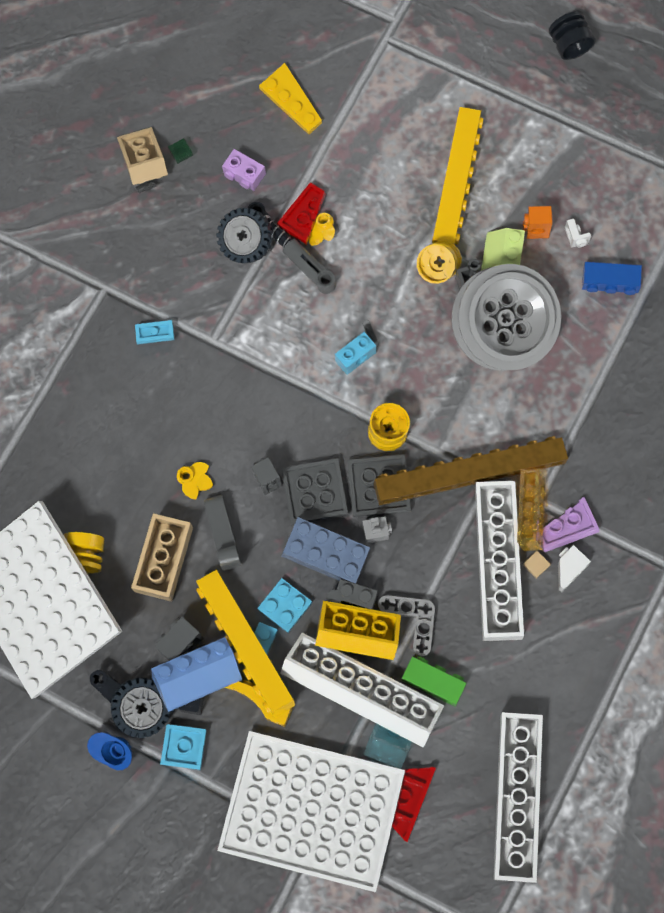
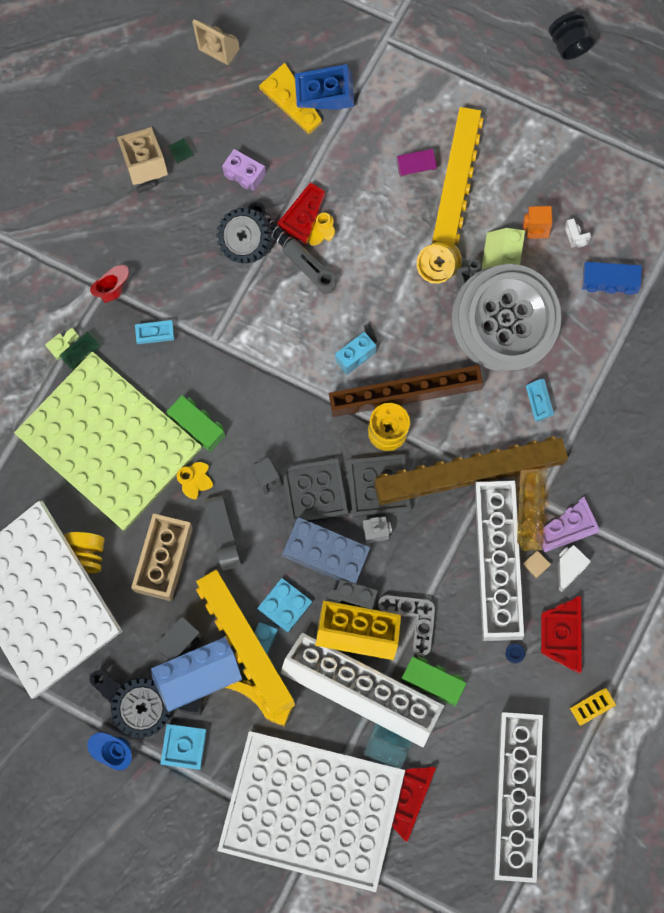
none -> yellowish green plate [14,352,202,532]
none -> yellowish green plate [45,328,79,360]
none -> clear green plate [59,331,100,371]
none -> red piece [90,265,129,303]
none -> bright green brick [166,395,225,453]
none -> tan slope [192,19,240,65]
none -> blue slope [295,64,354,110]
none -> reddish brown brick [329,365,483,417]
none -> magenta hinge [396,149,437,177]
none -> dark blue tile [505,643,525,664]
none -> medium azure plate [526,379,554,422]
none -> red wing [541,596,582,673]
none -> yellow slope [570,688,616,726]

